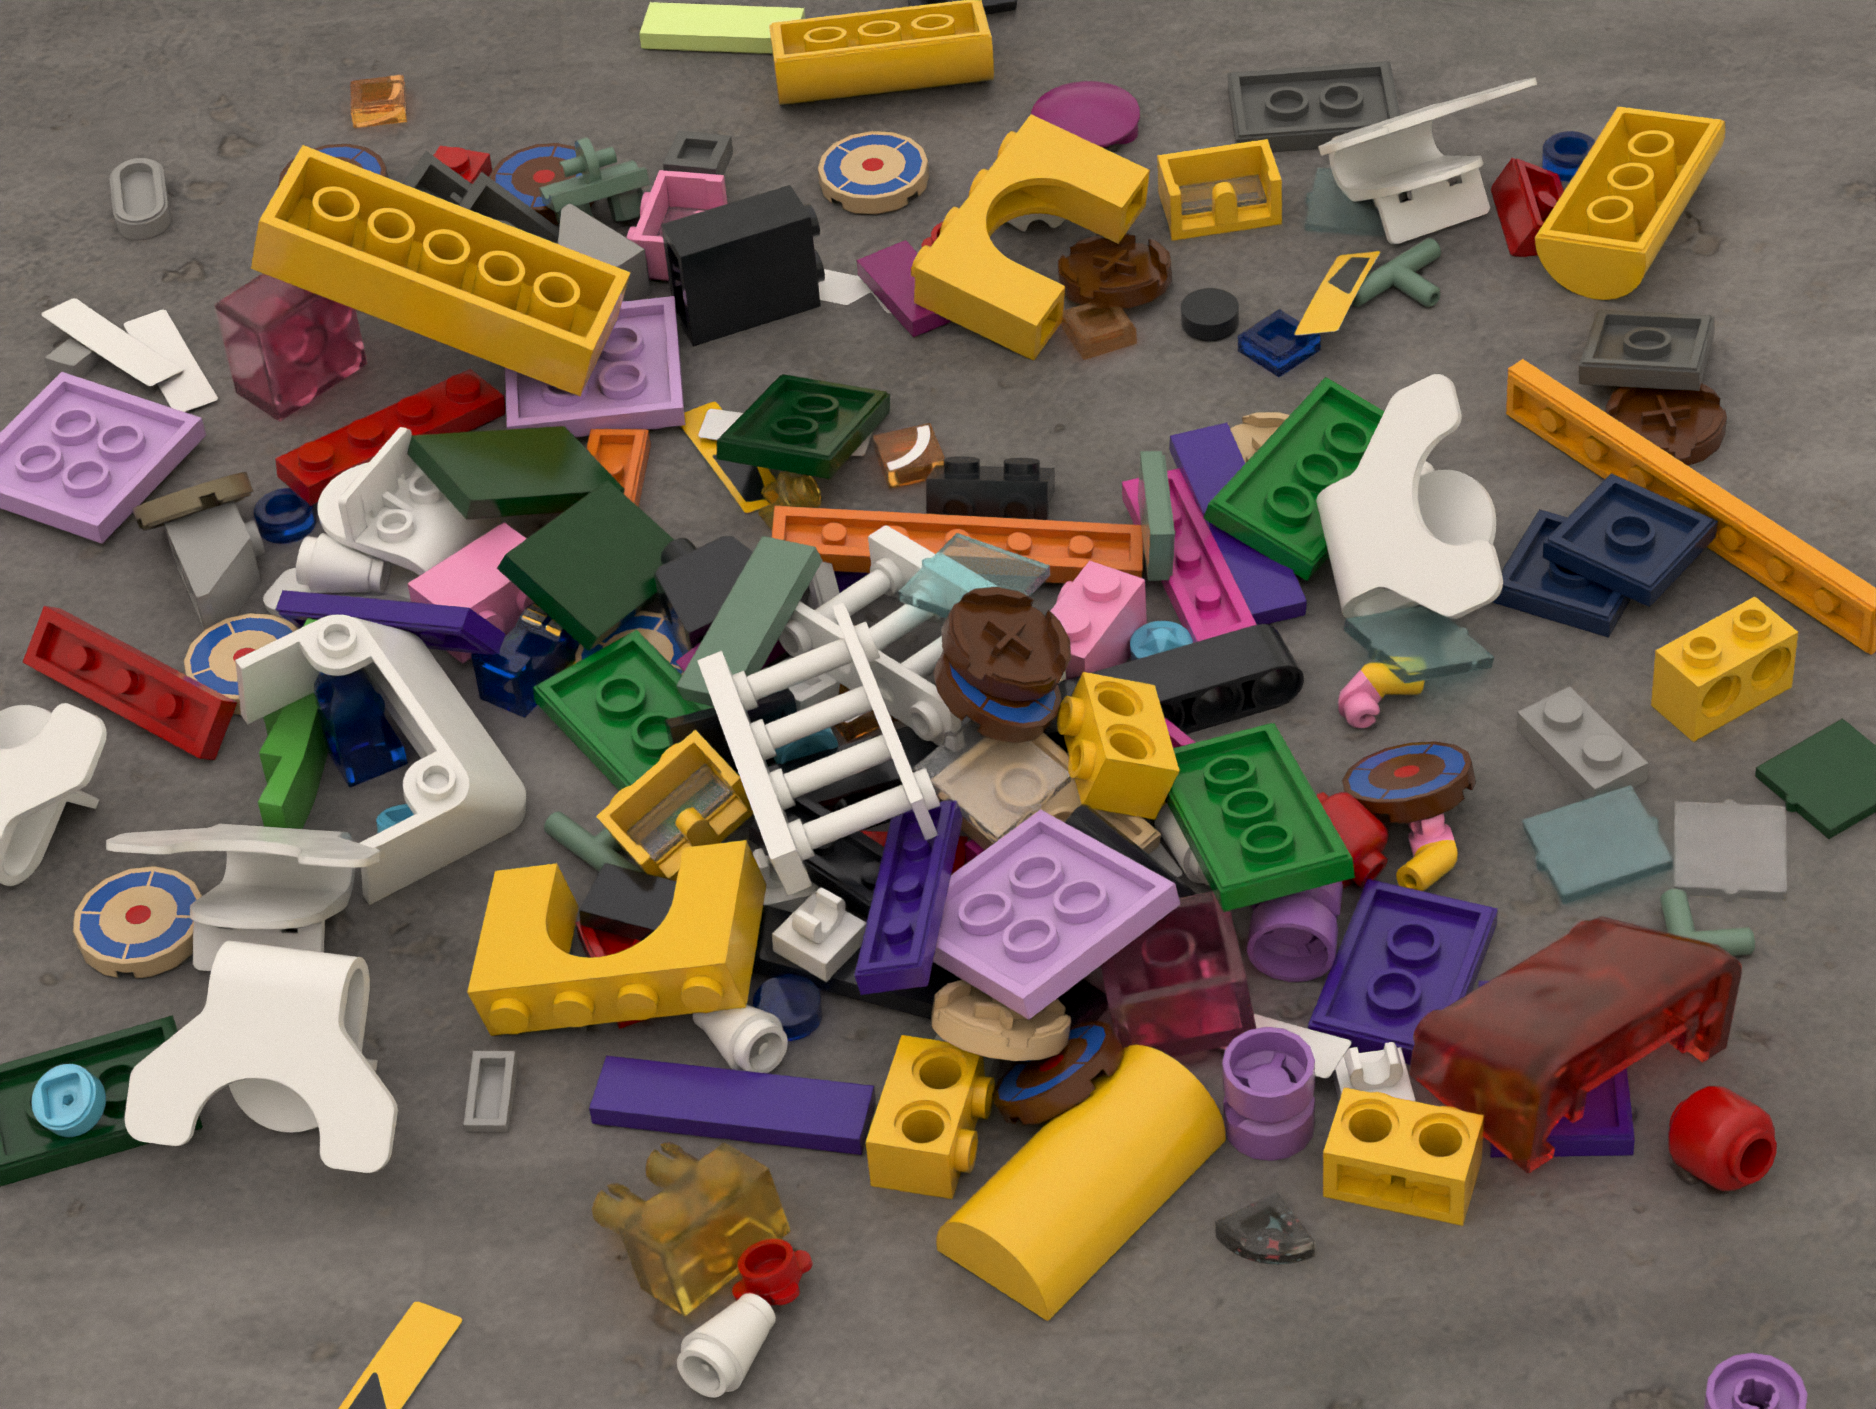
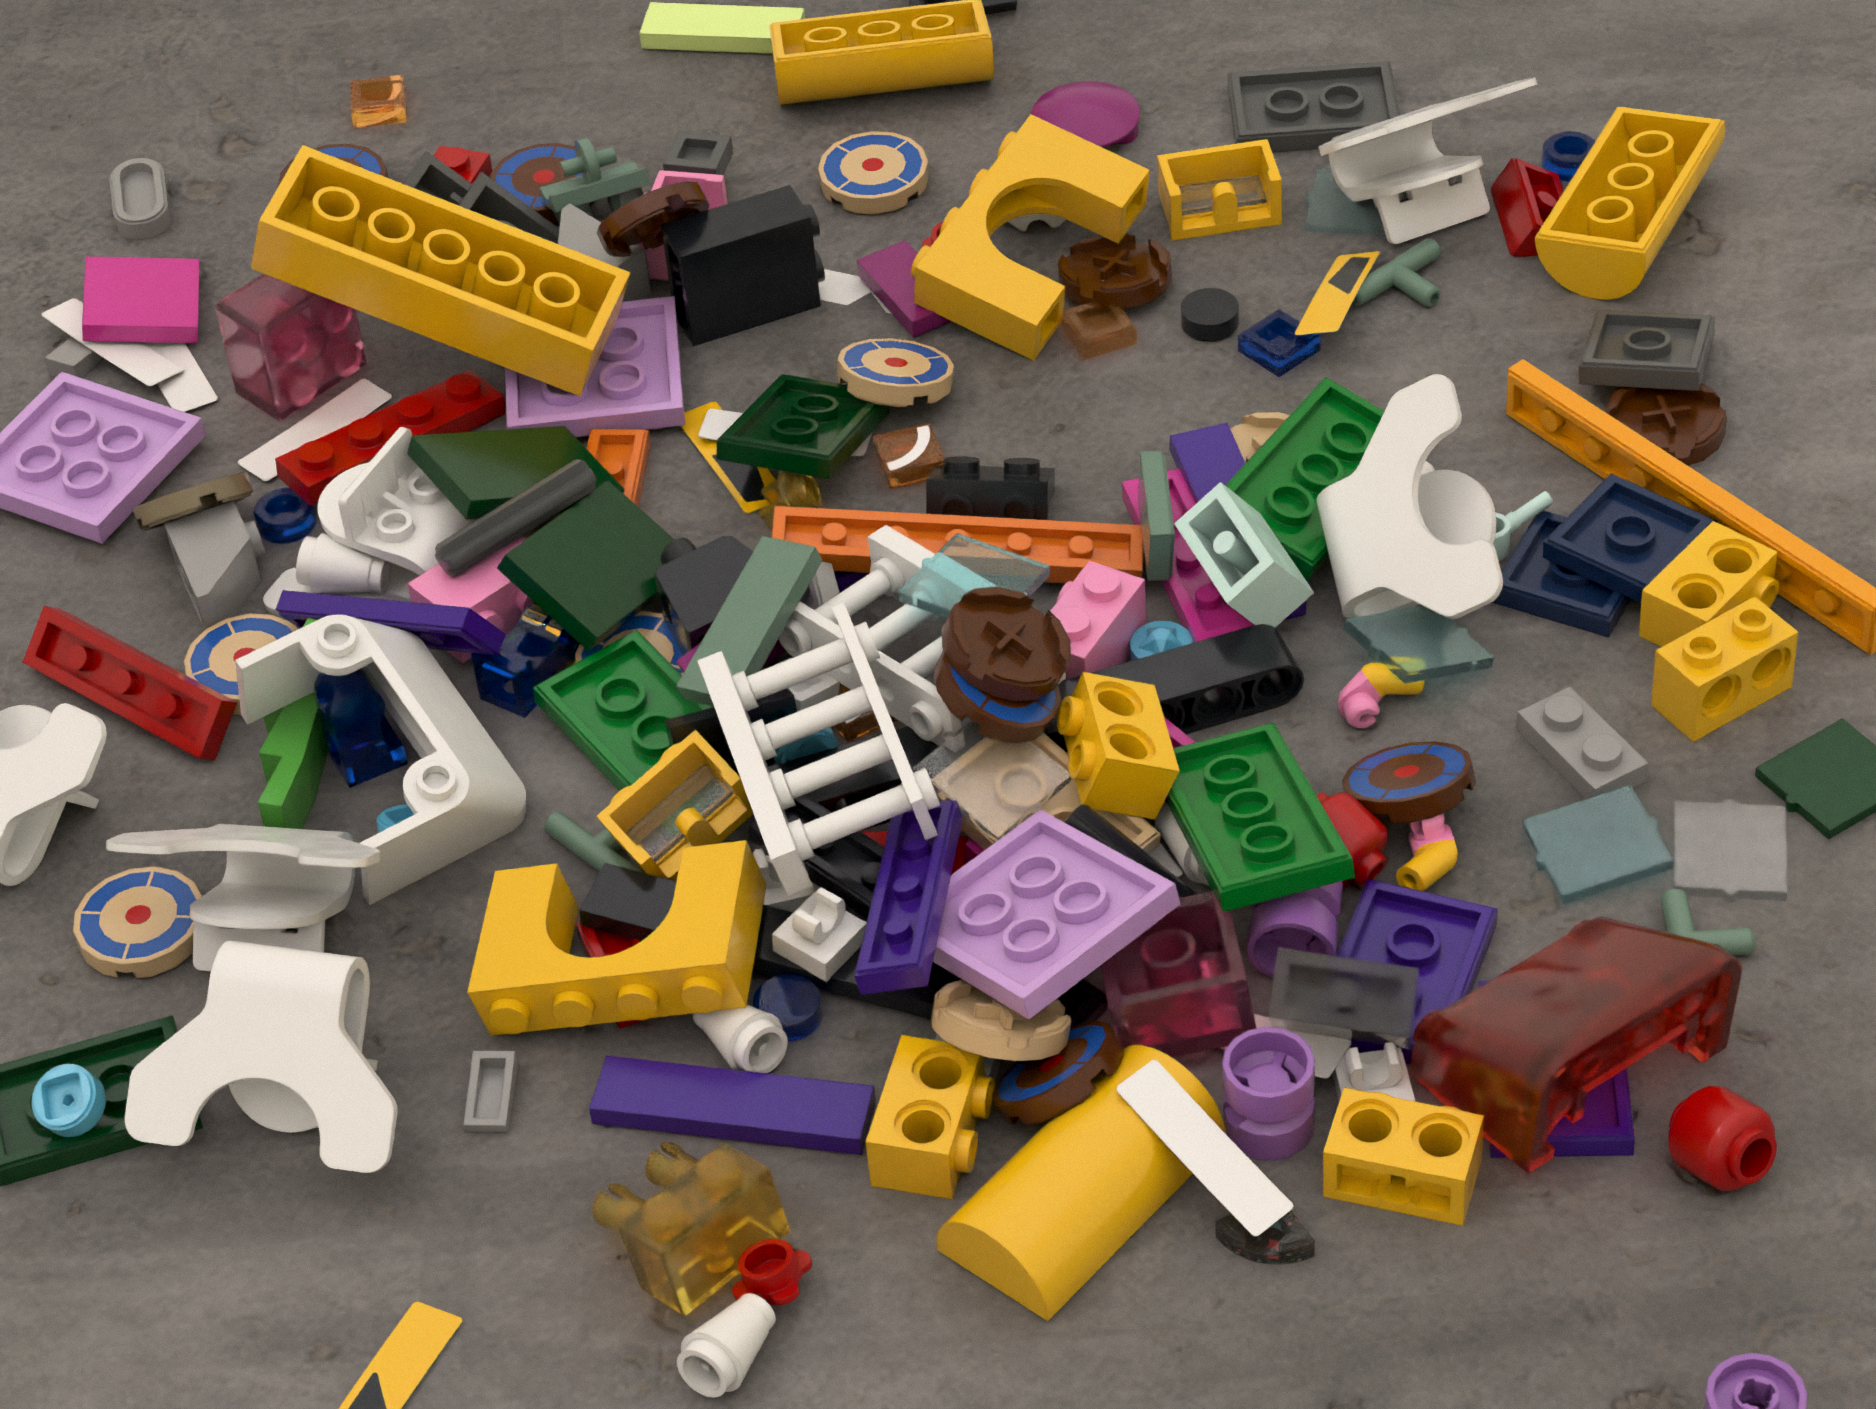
none -> dark pink tile [82,256,199,343]
none -> white sticker [238,378,392,481]
none -> dark grey axle [435,459,597,576]
none -> reddish brown tile [597,181,710,257]
none -> tan tile [836,338,954,407]
none -> white sticker [1117,1060,1293,1236]
none -> light aqua brick [1174,482,1314,628]
none -> clear smoke brick [1268,948,1420,1048]
none -> light aqua hand [1493,491,1553,561]
none -> yellow brick [1639,521,1779,647]

